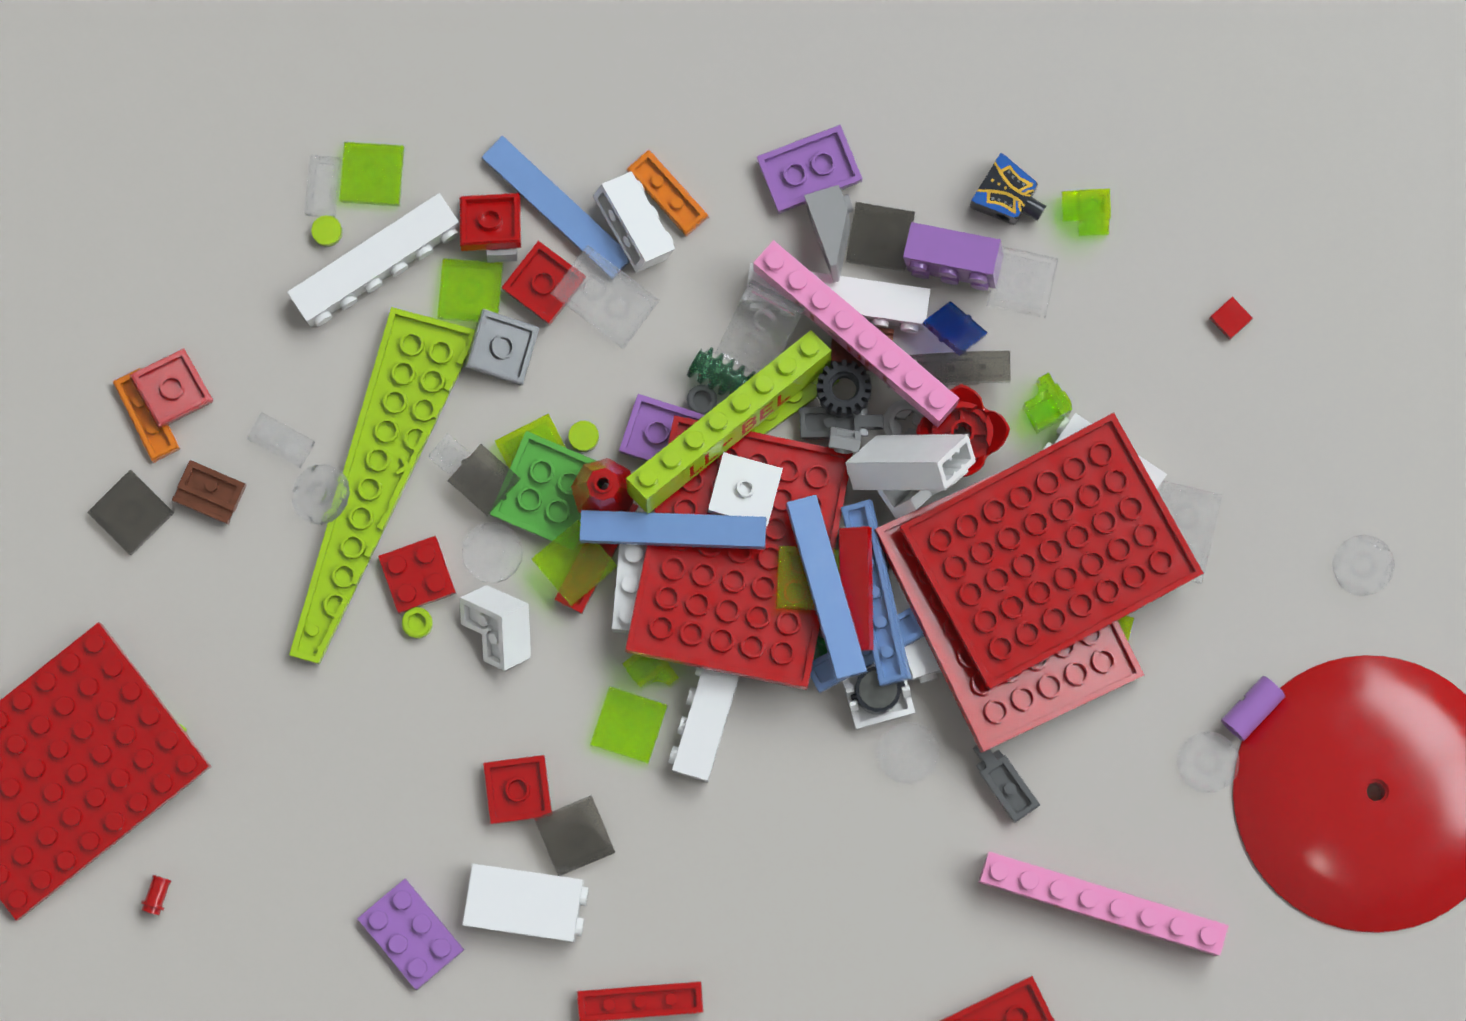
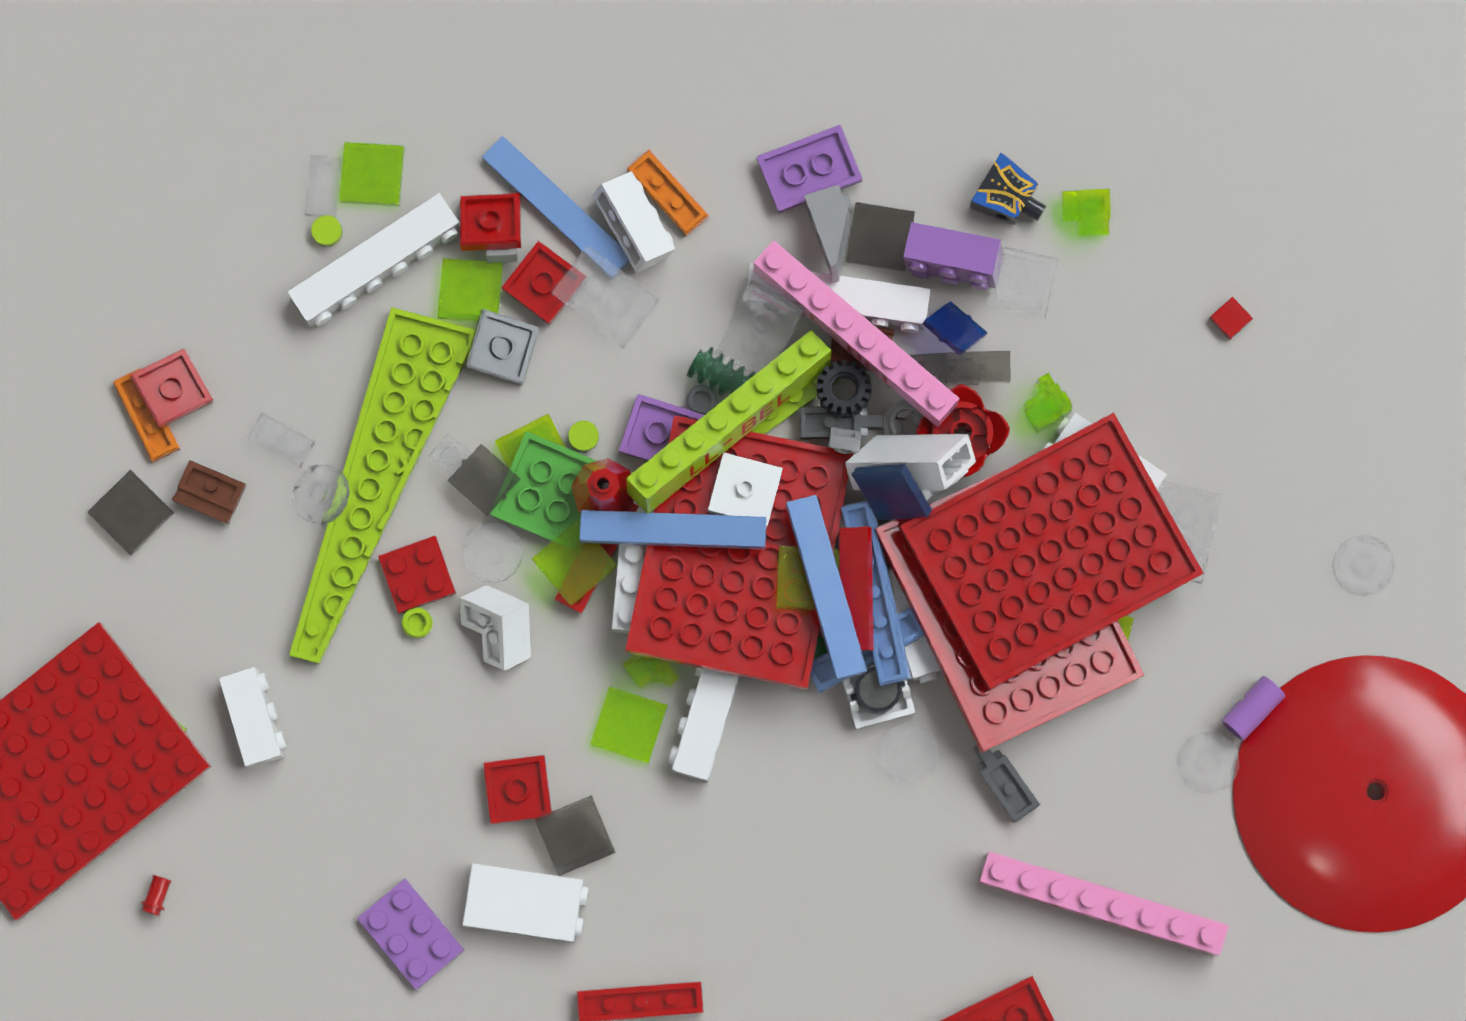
none -> white brick [219,667,287,768]
none -> dark blue tile [851,464,932,520]

